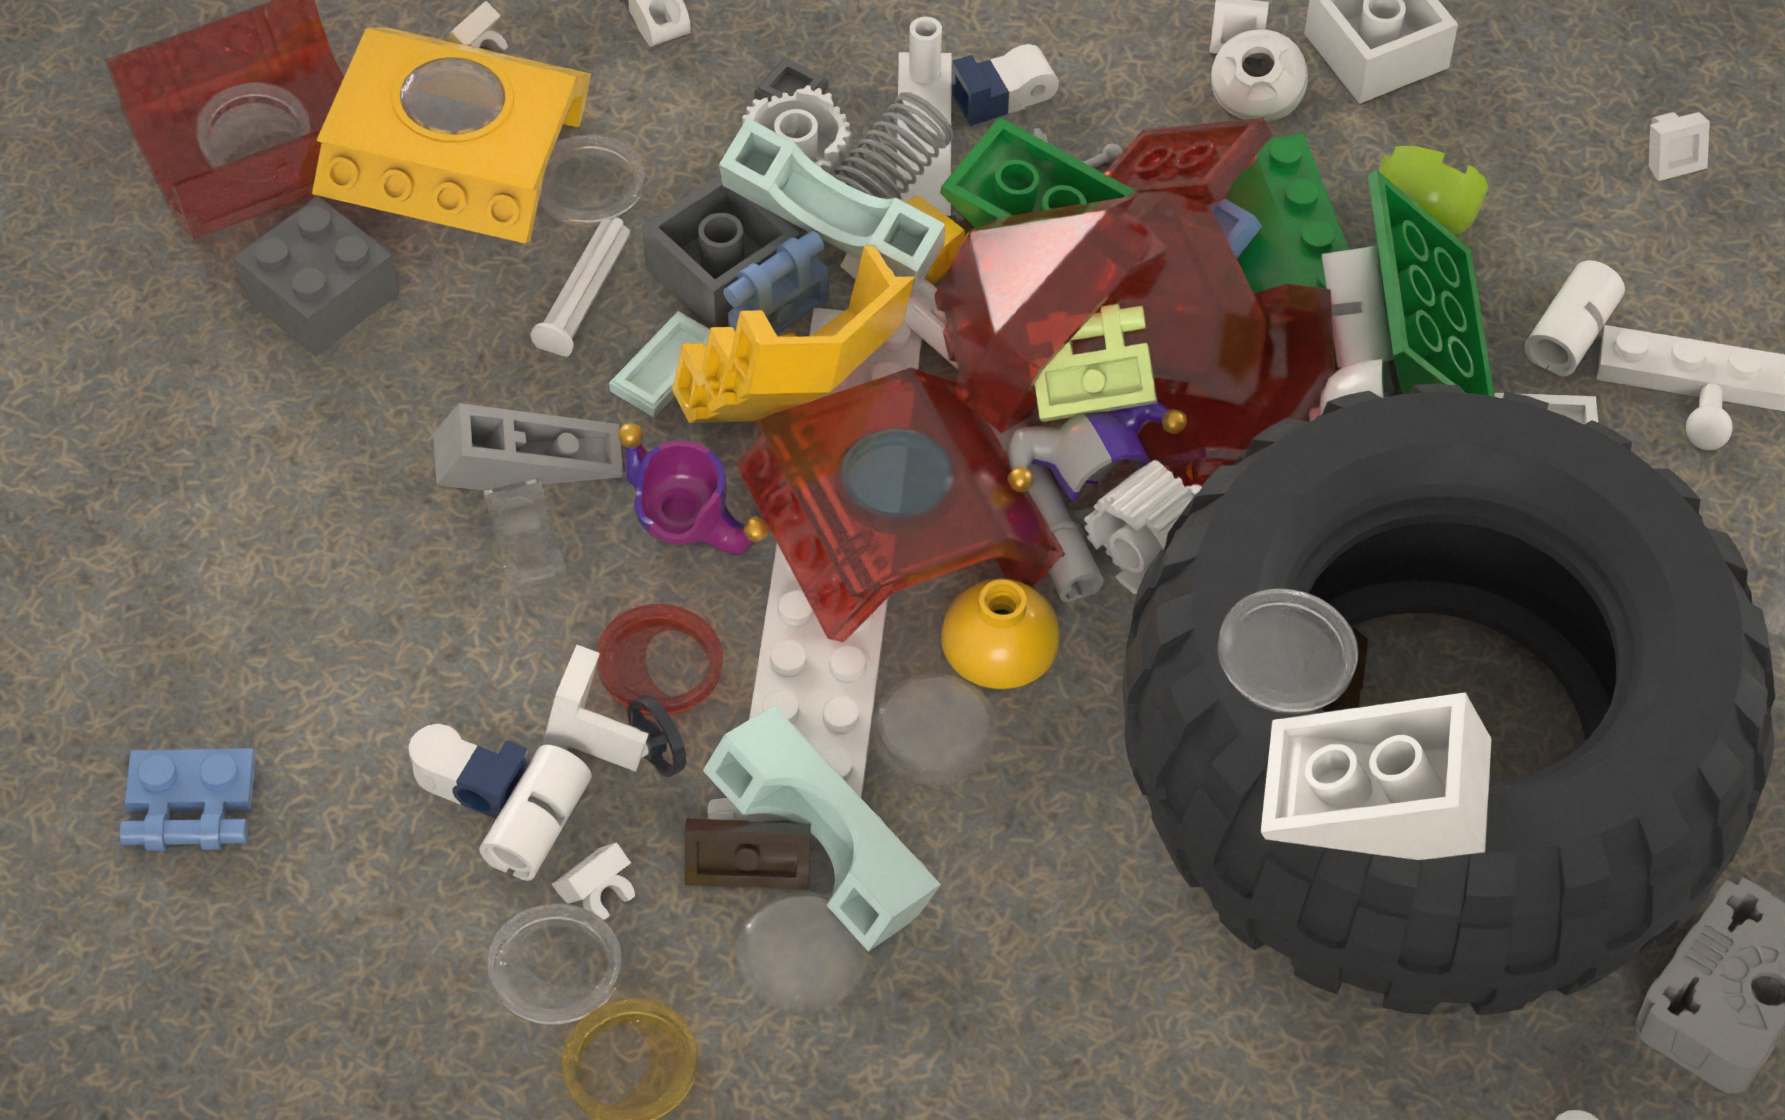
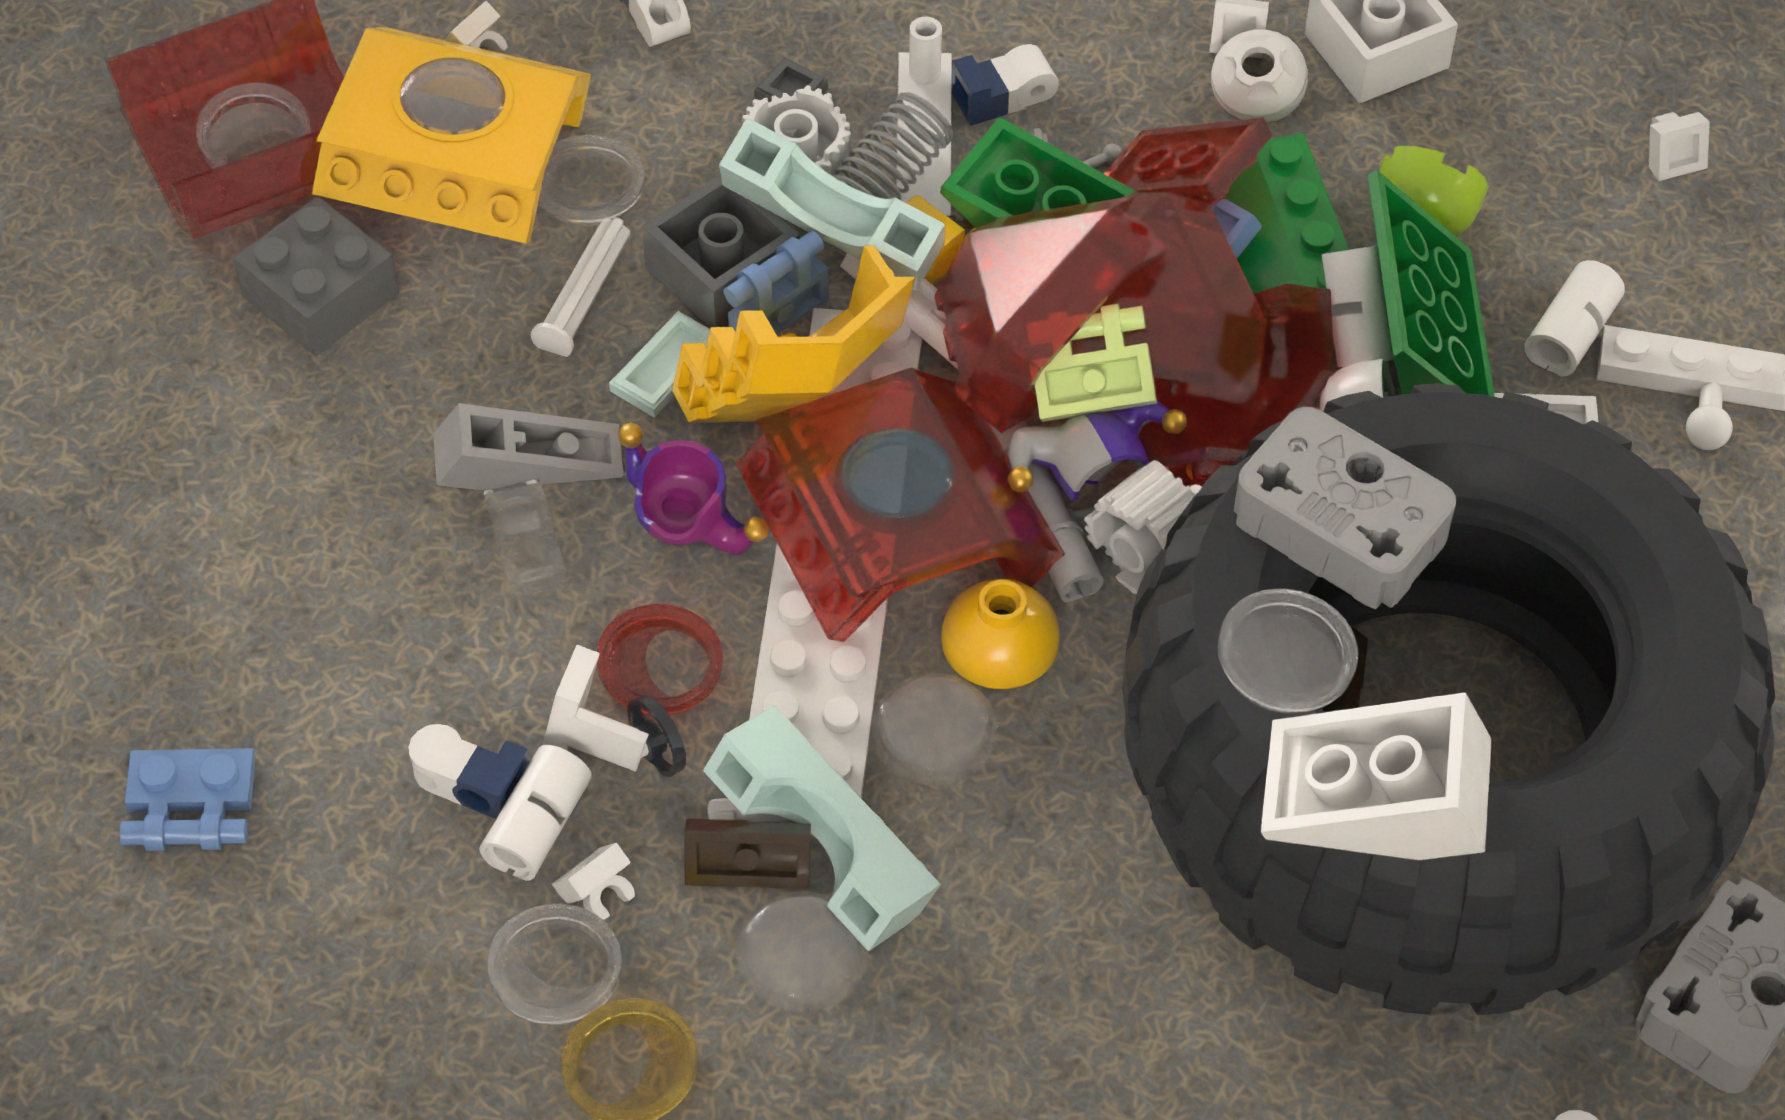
none -> light grey axle [1233,407,1456,609]

